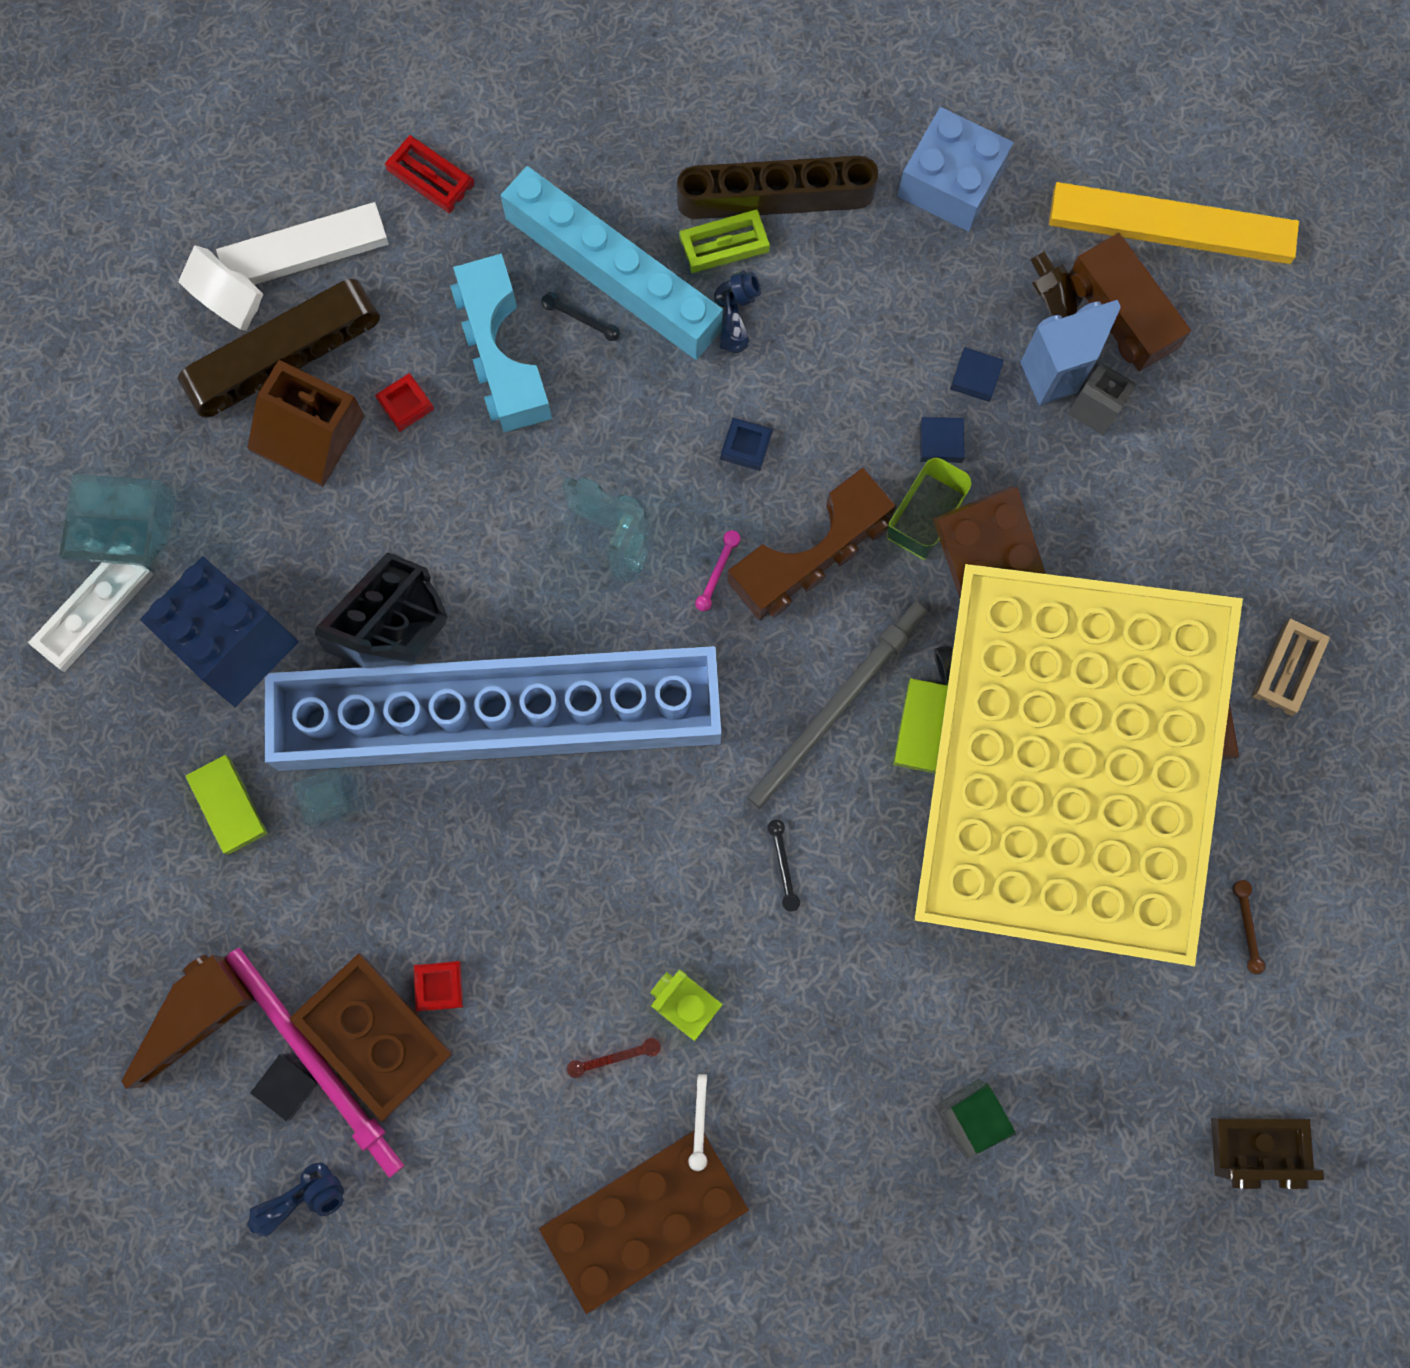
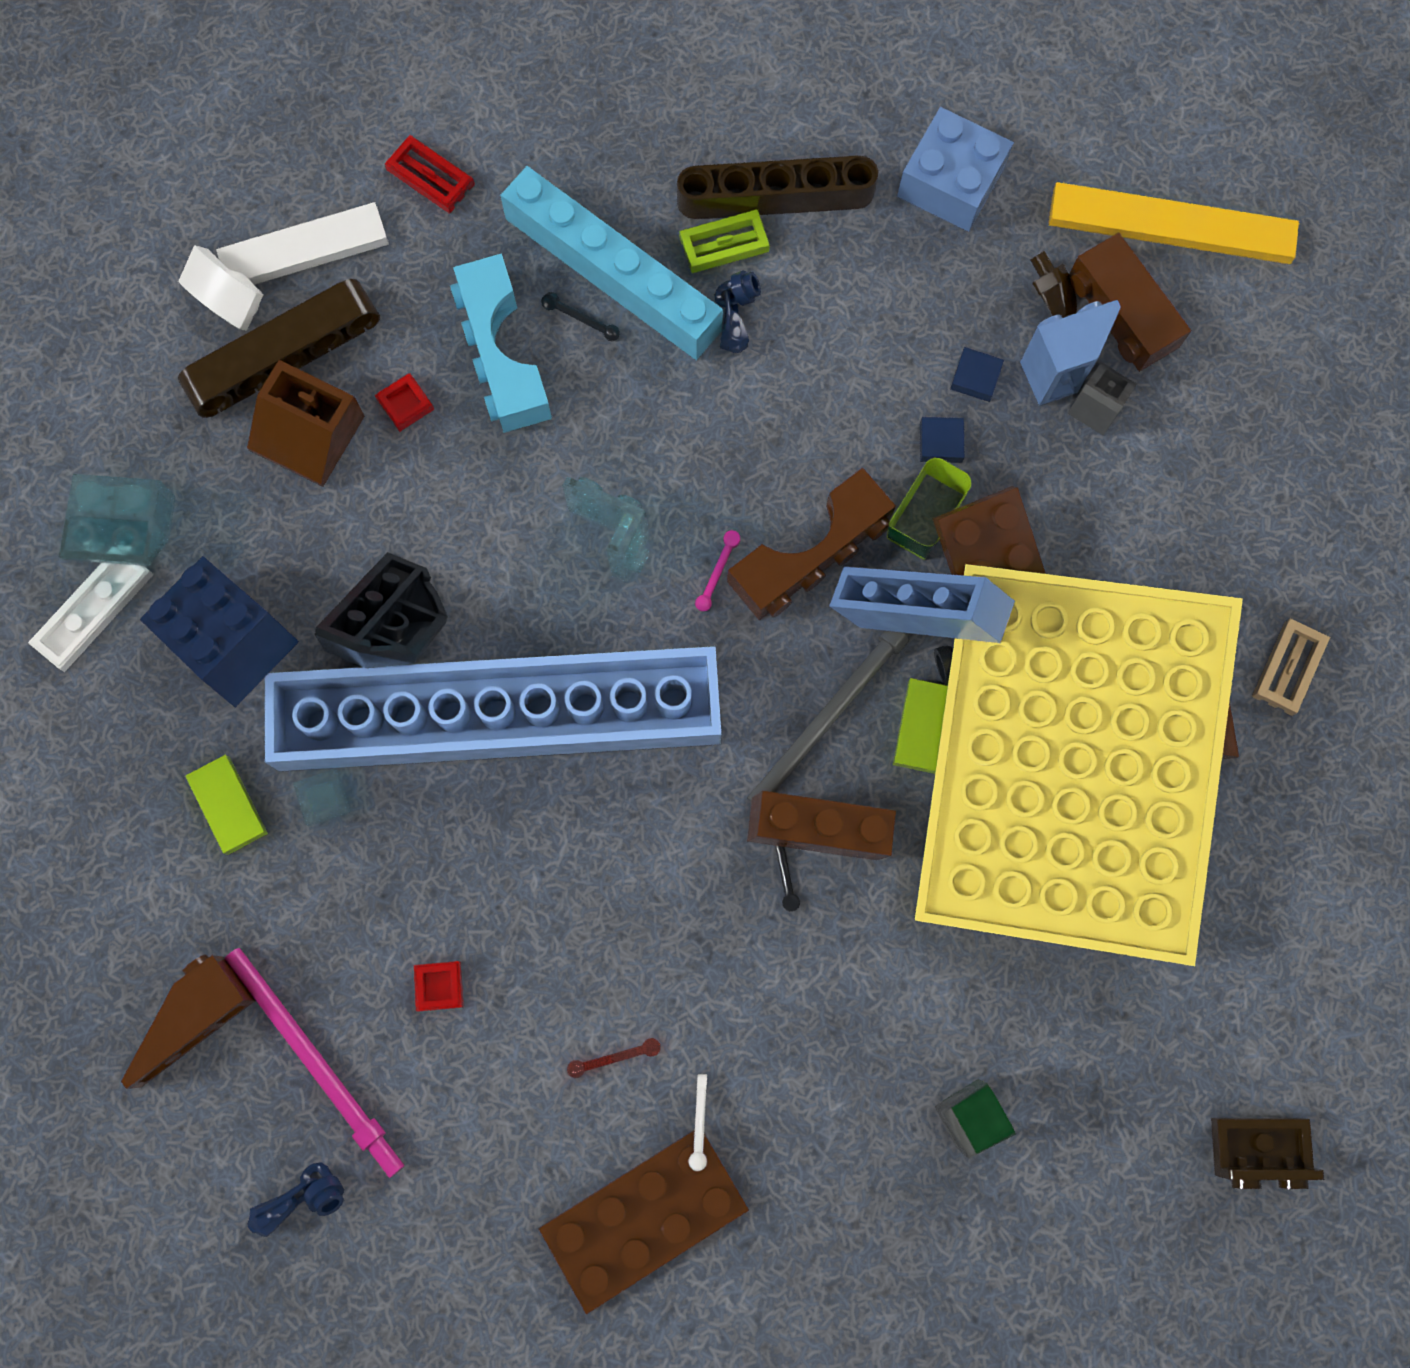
black tile [250,1054,318,1121] -> none
reddish brown plate [289,953,454,1122] -> none
lime bracket [650,969,723,1041] -> none
dark blue tile [720,417,773,471] -> none
reddish brown hinge [1233,880,1266,975] -> none
none -> reddish brown brick [747,791,896,860]
none -> medium blue brick [830,567,1015,643]

